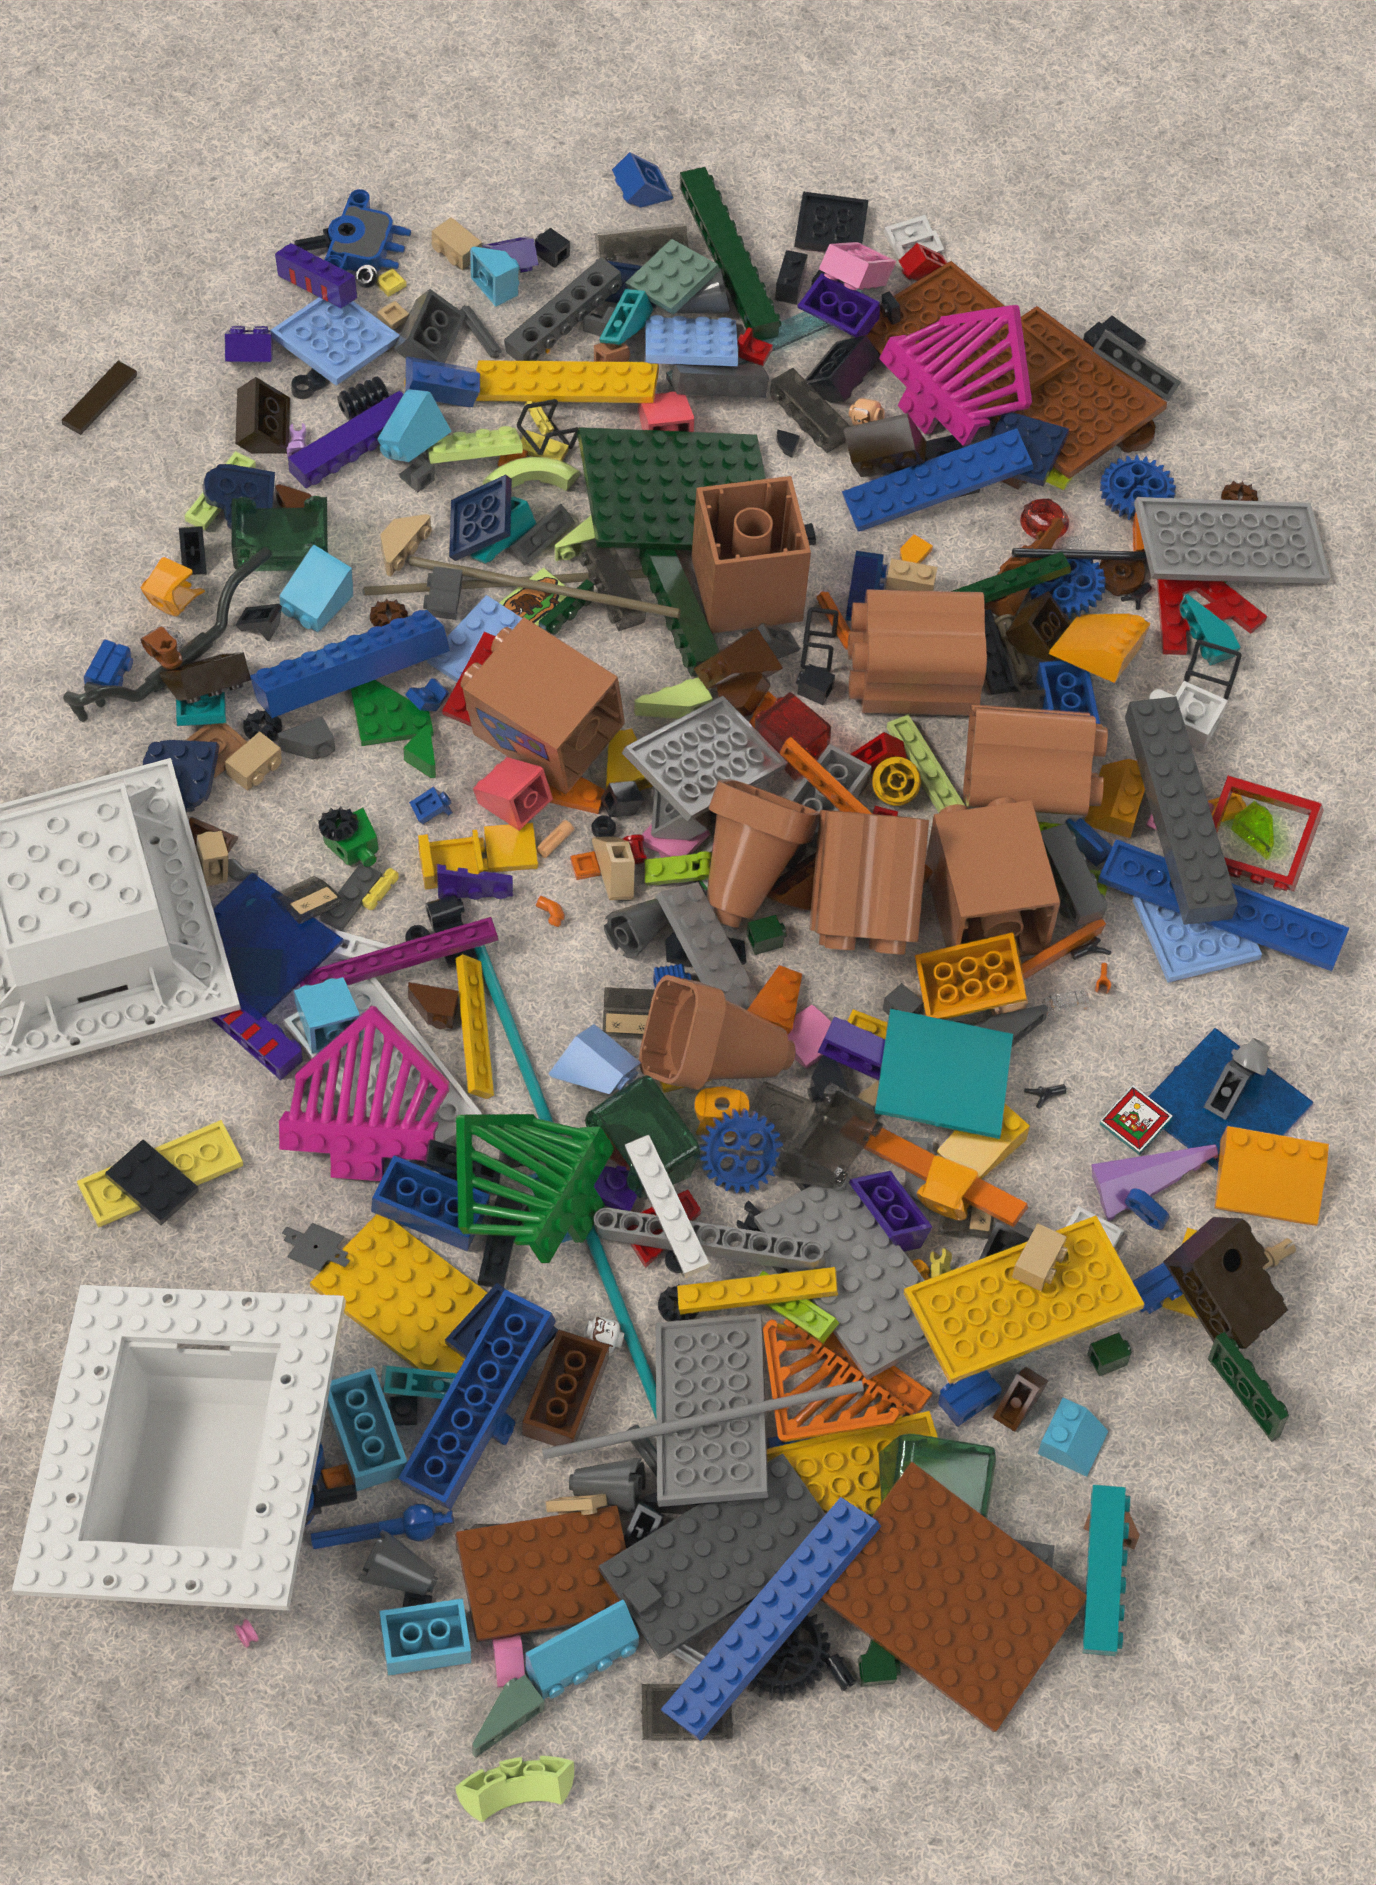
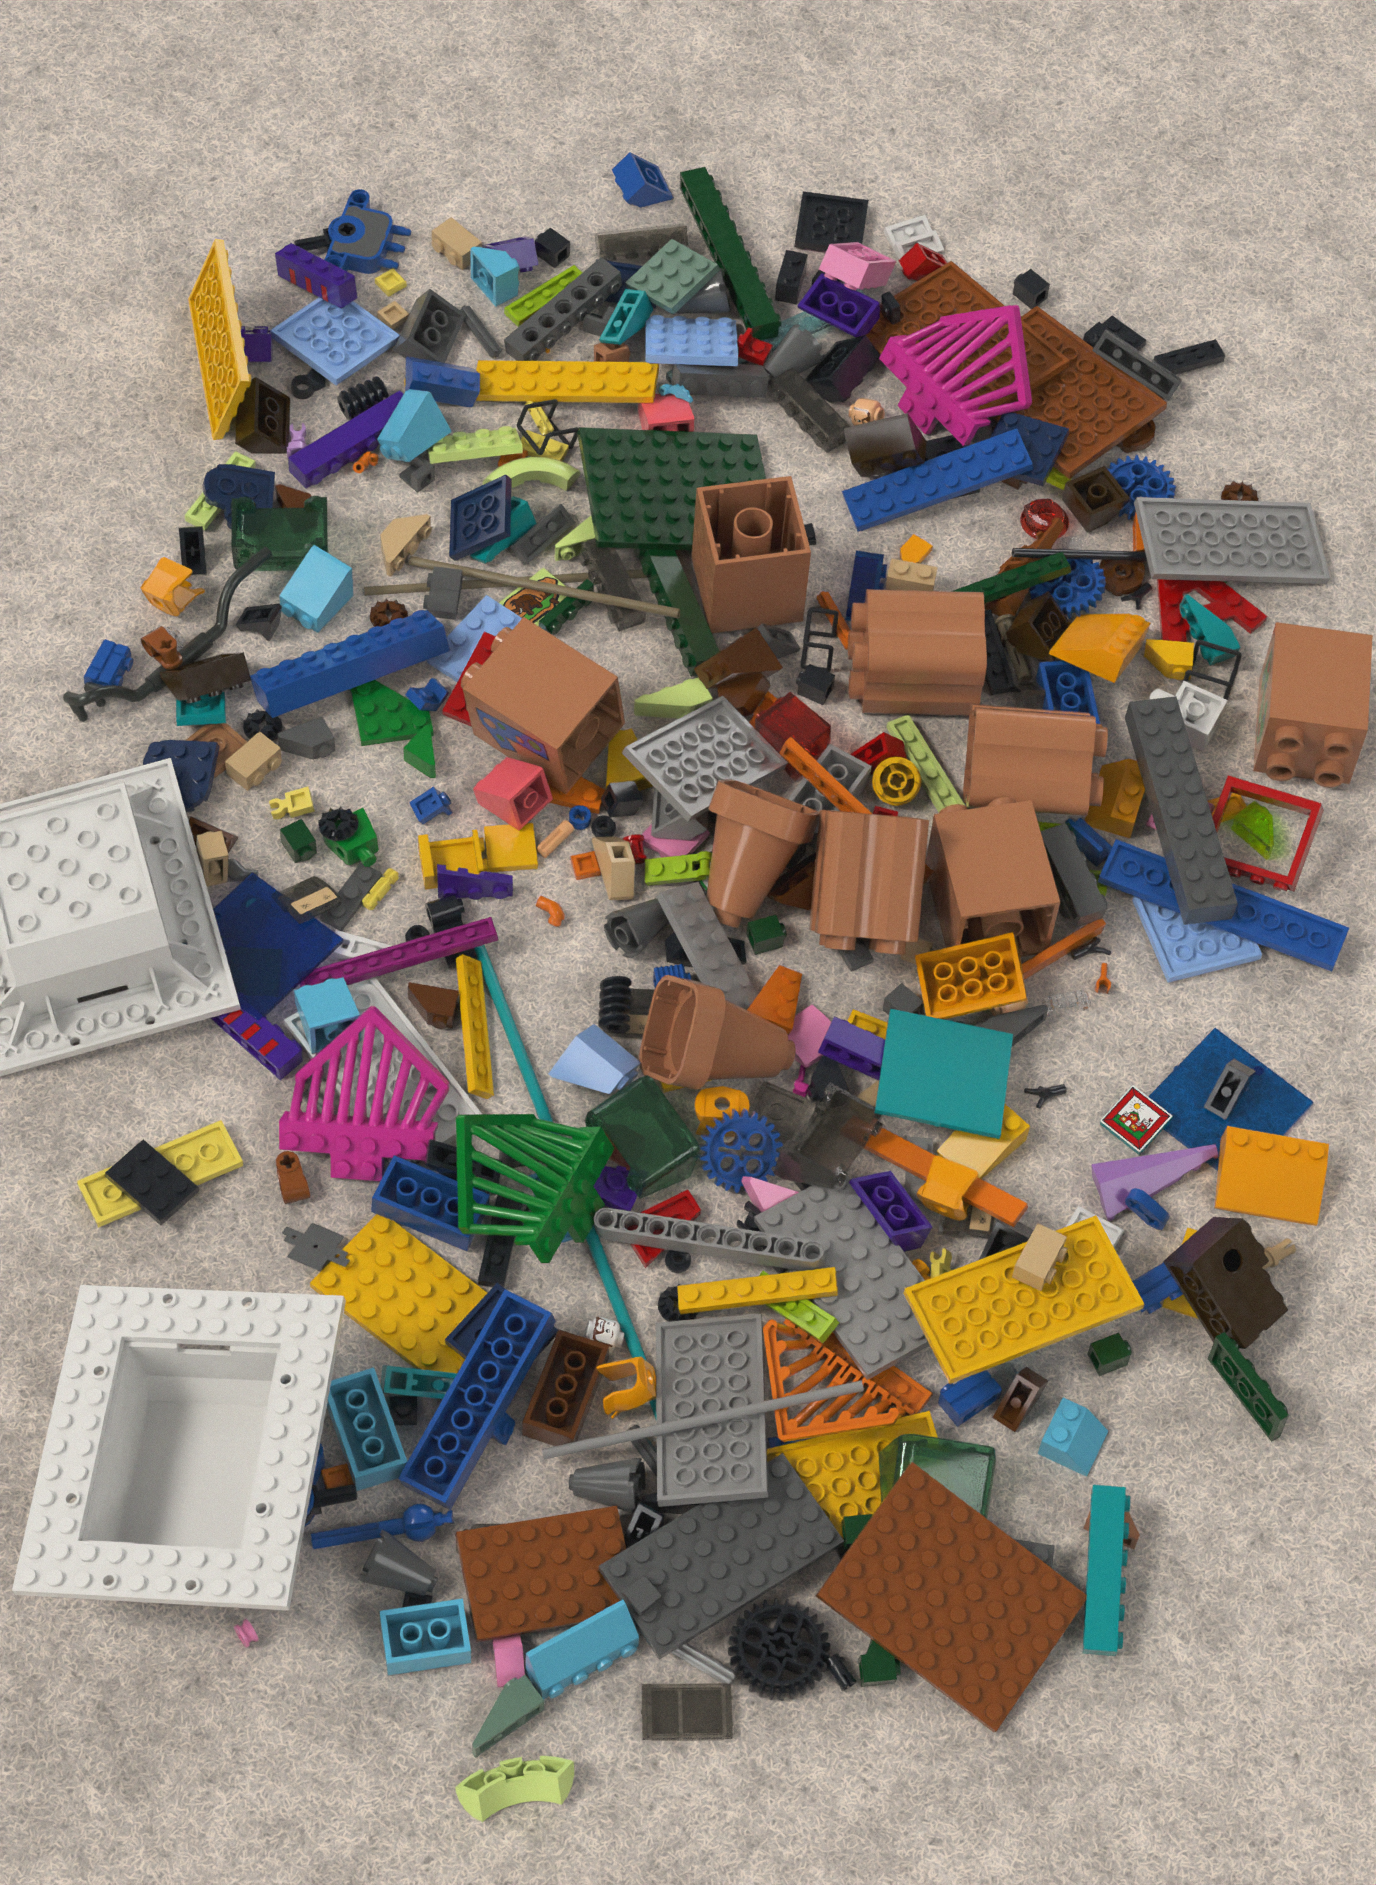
dark brown tile [62,360,137,435] -> none
black plate [356,265,378,288] -> none
tan plate [545,1494,607,1515] -> none
white plate [625,1135,710,1278] -> none
blue plate [661,1497,881,1741] -> none
black tile [776,429,800,457] -> none
light grey piece [1231,1038,1270,1075] -> none
none -> yellow plate [188,239,251,440]
none -> light yellow plate [269,787,315,819]
none -> dark orange piece [276,1151,310,1204]
none -> dark green brick [280,819,317,863]
none -> orange arm [353,451,379,473]
none -> lime plate [504,265,582,327]
none -> blue bush [569,805,591,830]
none -> light orange piece [596,1357,656,1419]
none -> black piece [598,976,632,1034]
none -> medium azure piece [659,384,694,403]
none -> bright pink slope [741,1176,799,1212]
none -> dark grey cone [764,324,825,386]
none -> dark pink hand [792,1065,810,1099]
none -> dark grey plate [839,939,874,972]
none -> tan tile [900,938,933,965]
none -> black brick [1013,269,1050,309]
none -> dark brown slope [1062,466,1130,533]
none -> yellow slope [1144,639,1194,680]
none -> black plate [1153,339,1225,375]
none -> nougat brick [1253,622,1373,787]

